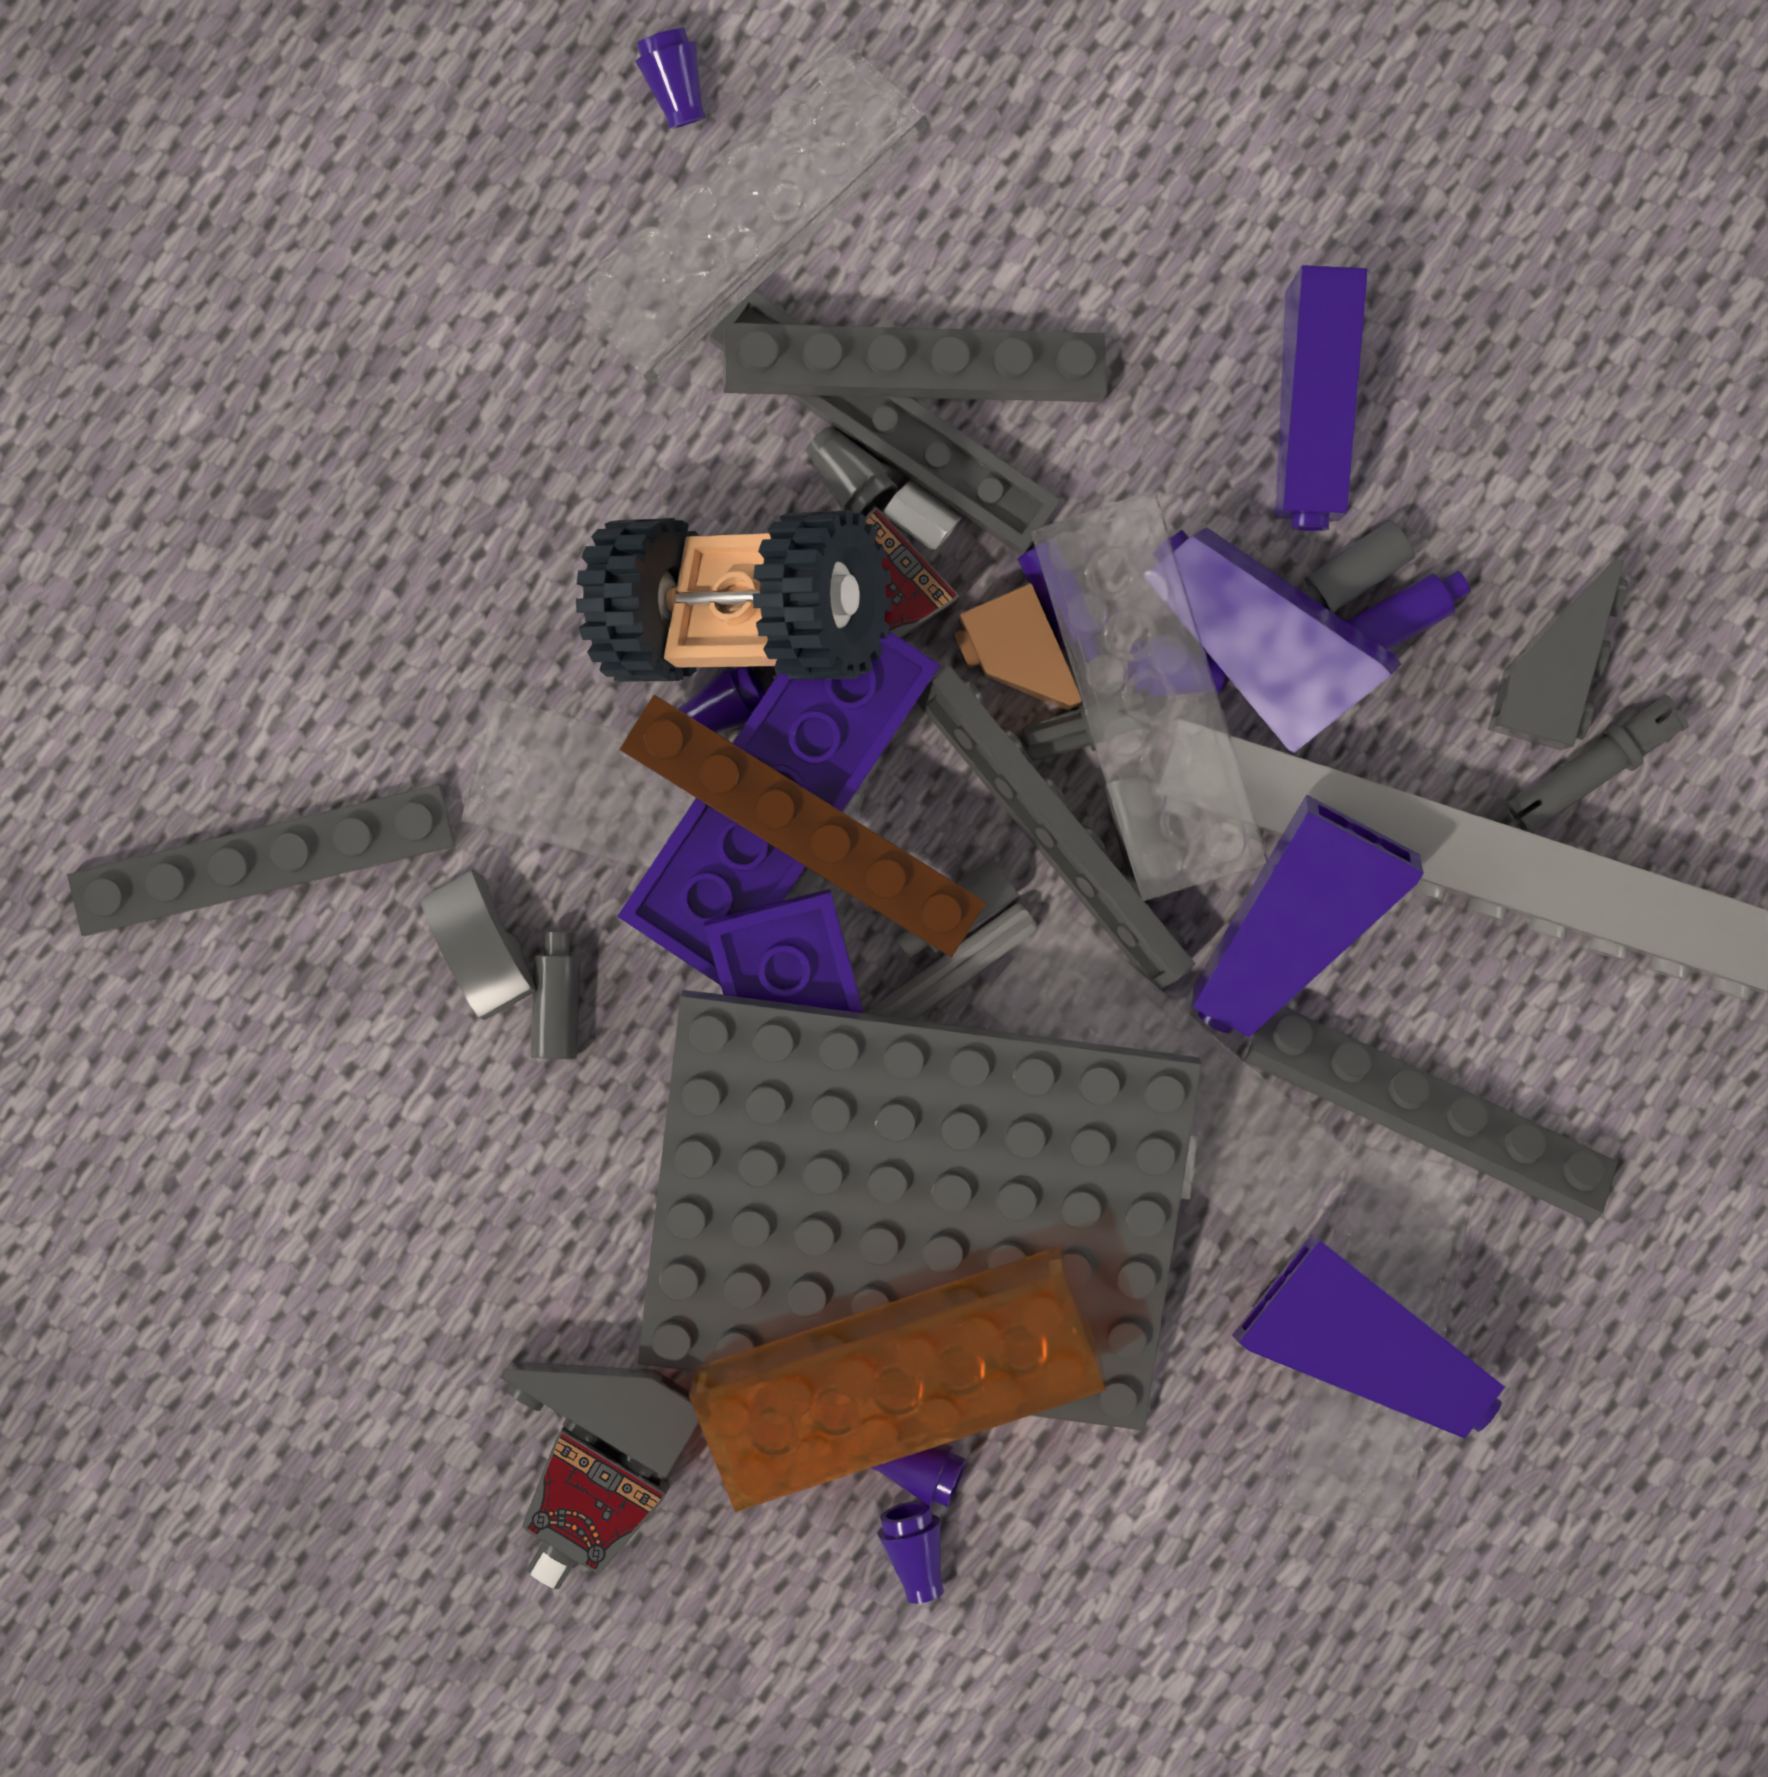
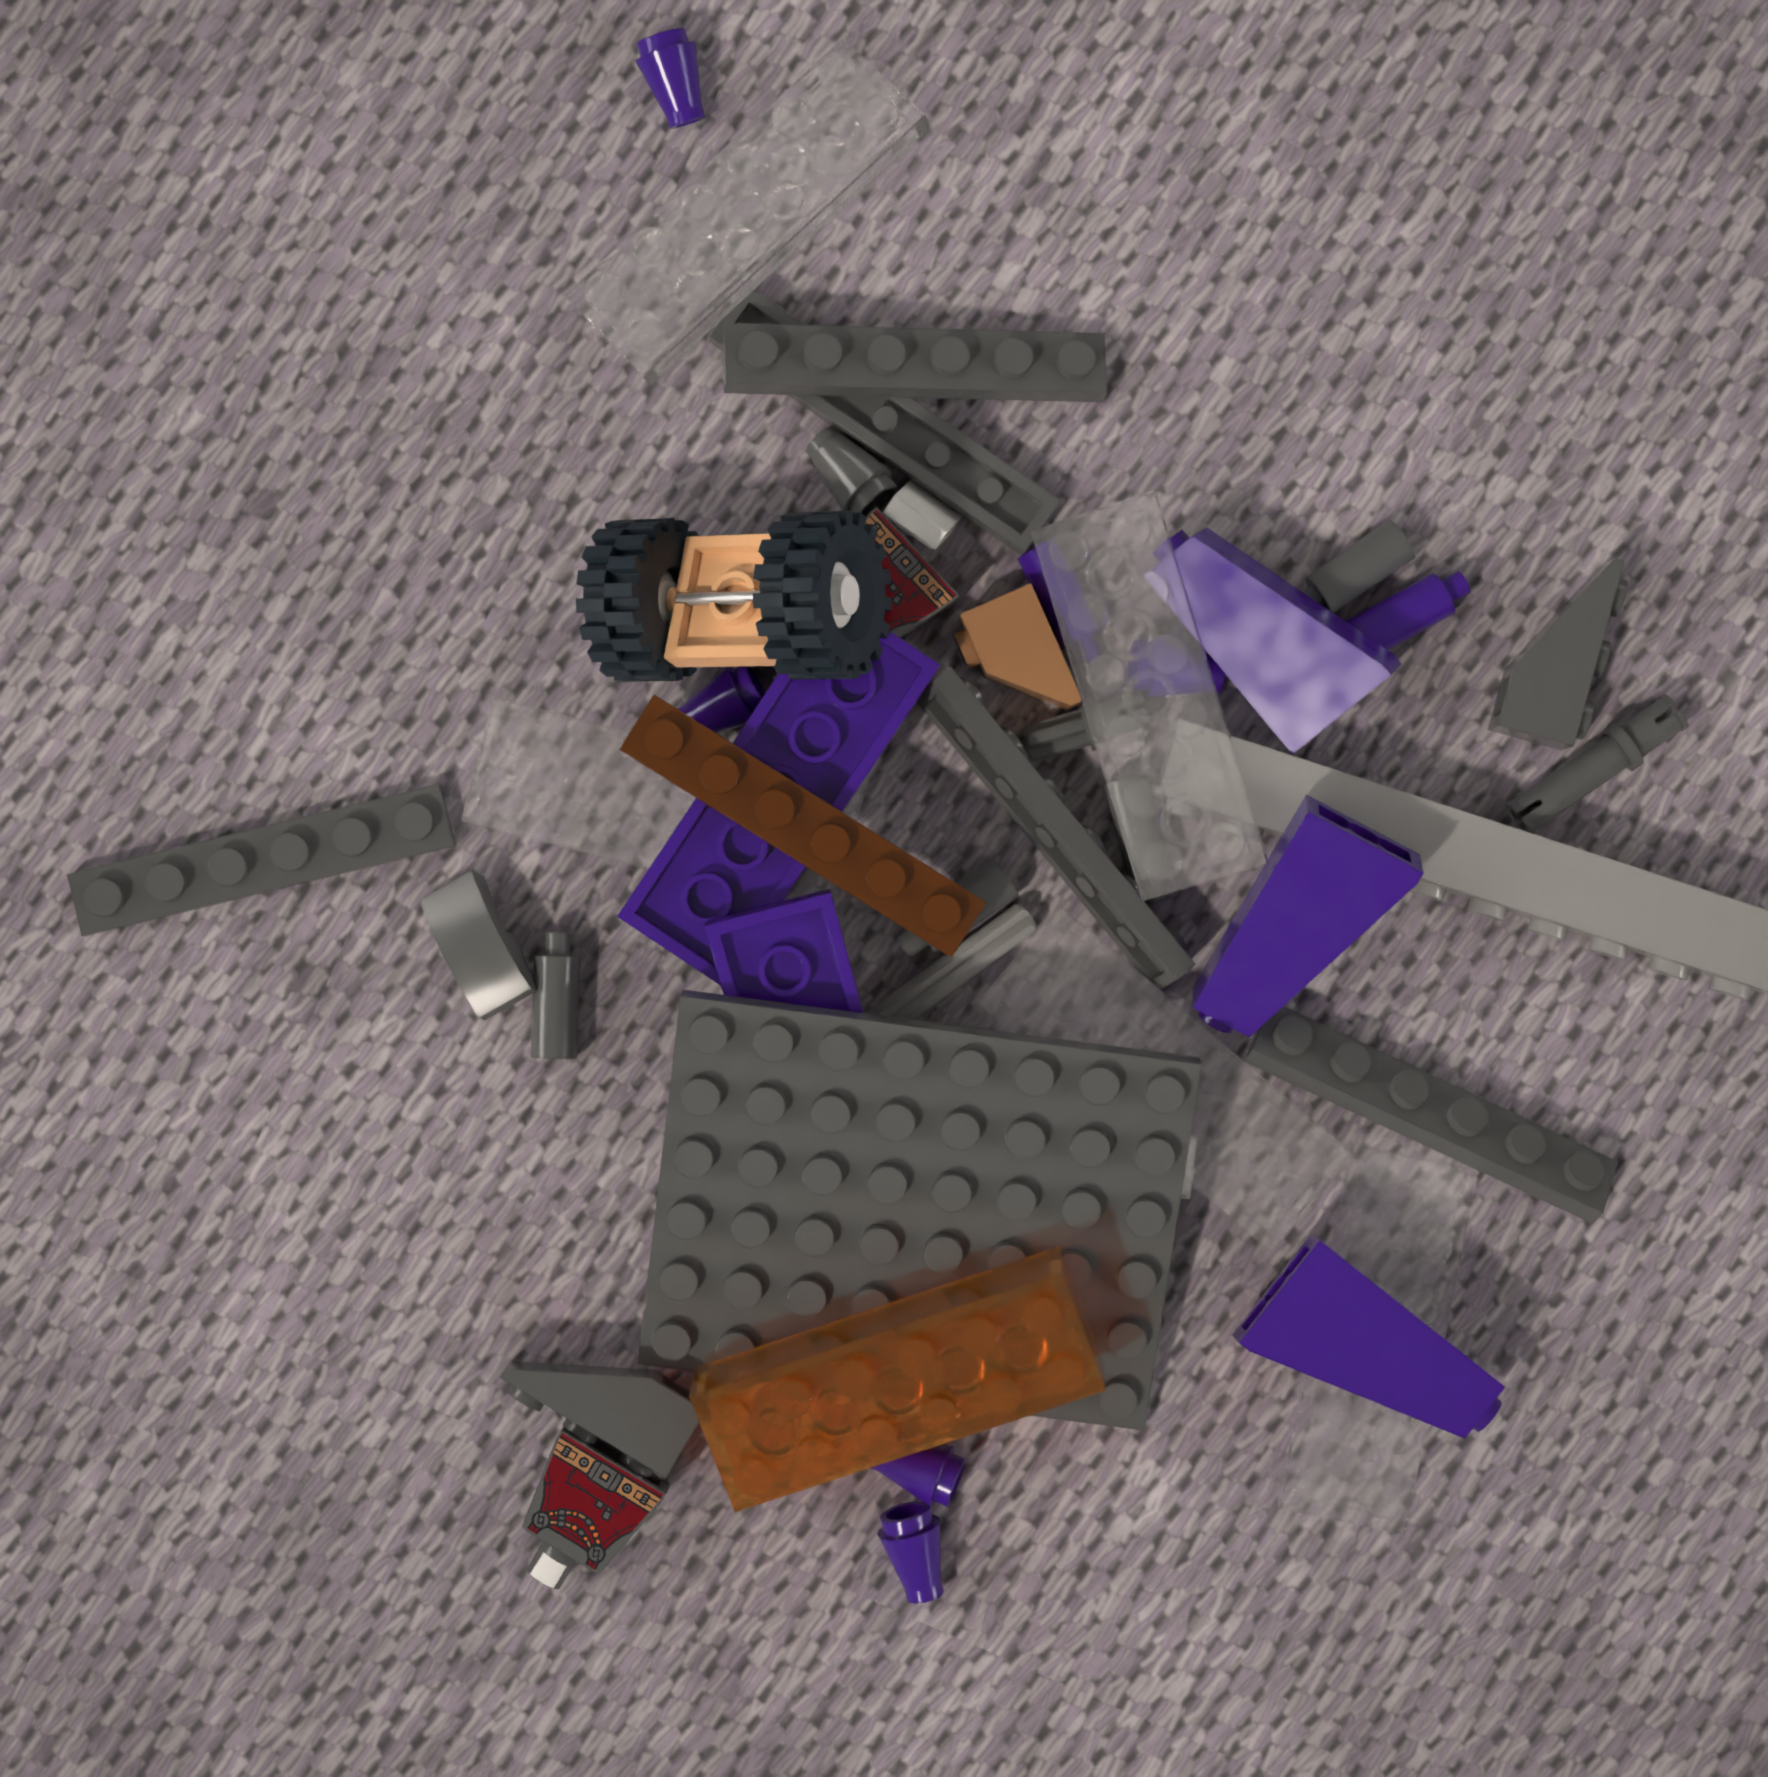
dark purple slope [1275,265,1367,531] -> none

